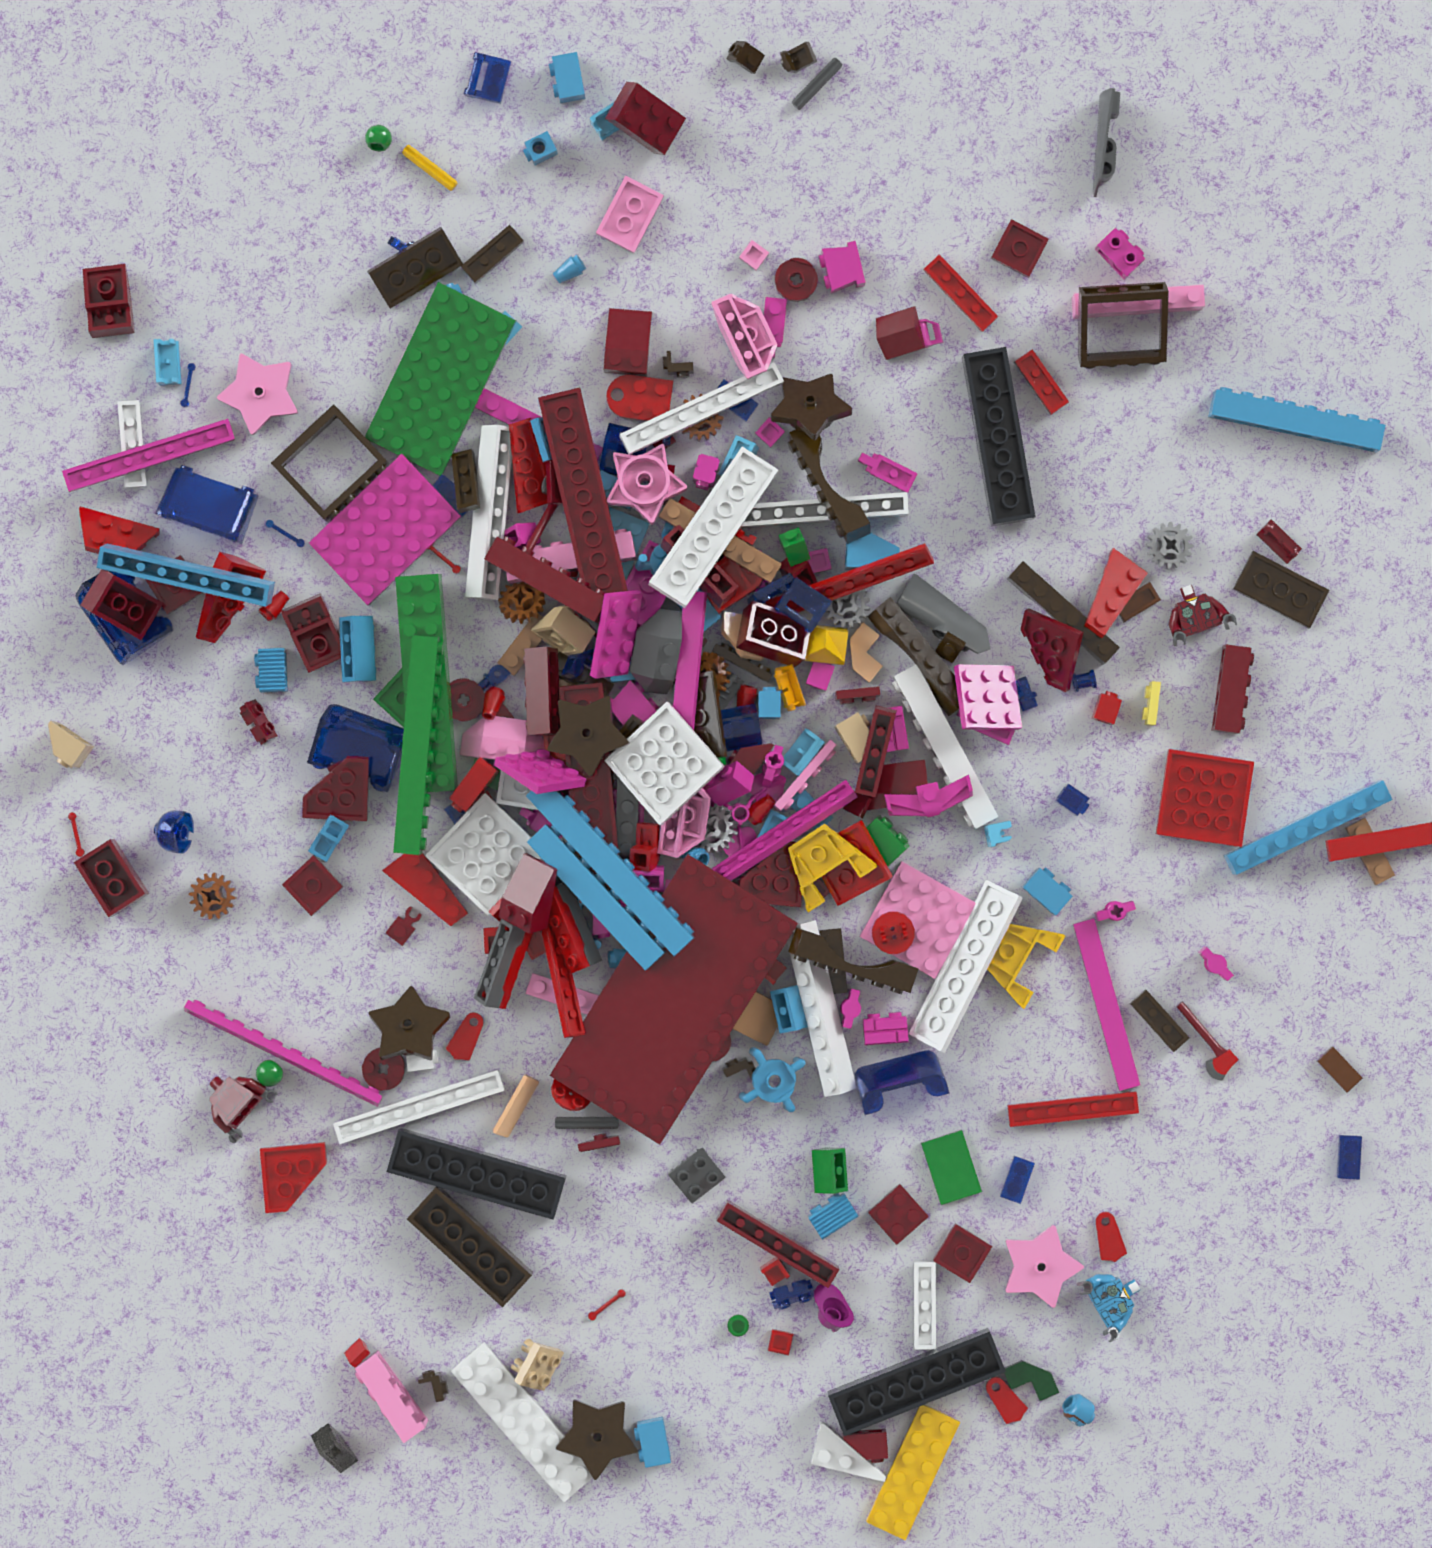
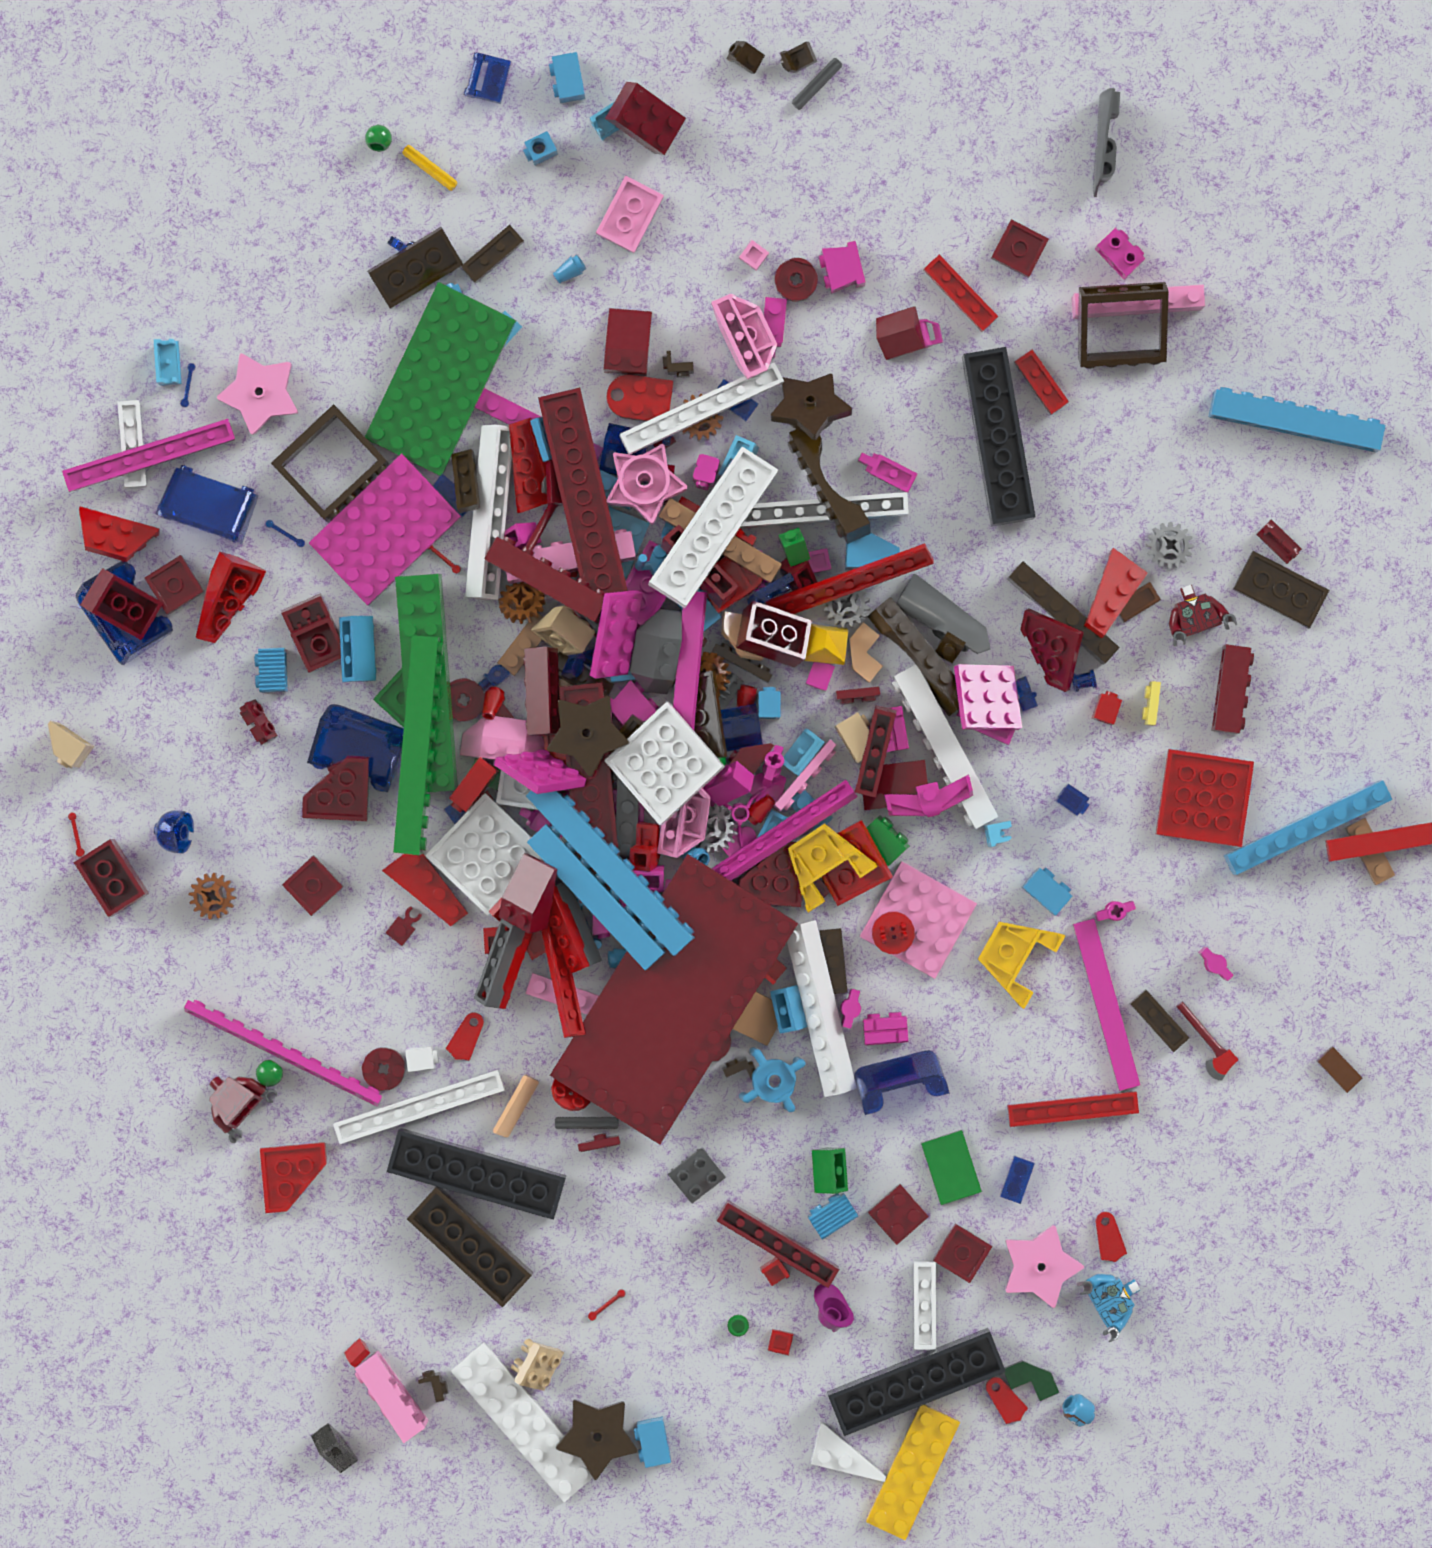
dark red slope [82,264,135,338] -> none
dark azure brick [96,543,275,607] -> none
red cone [258,590,290,622] -> none
dark azure slope [308,814,349,862] -> none
dark brown plate [368,986,451,1061] -> none
dark pink plate [755,417,785,448] -> none
clear blue hinge [769,1279,814,1310] -> none
clear blue plate [774,577,832,633] -> none
light orange hinge [774,664,806,711] -> none
dark brown arch [788,927,919,995] -> none
dark red slope [842,1428,888,1463] -> none
dark red tile [843,791,872,819] -> none
white plate [909,880,1023,1053] -> none
clear blue plate [1337,1134,1362,1180] -> none

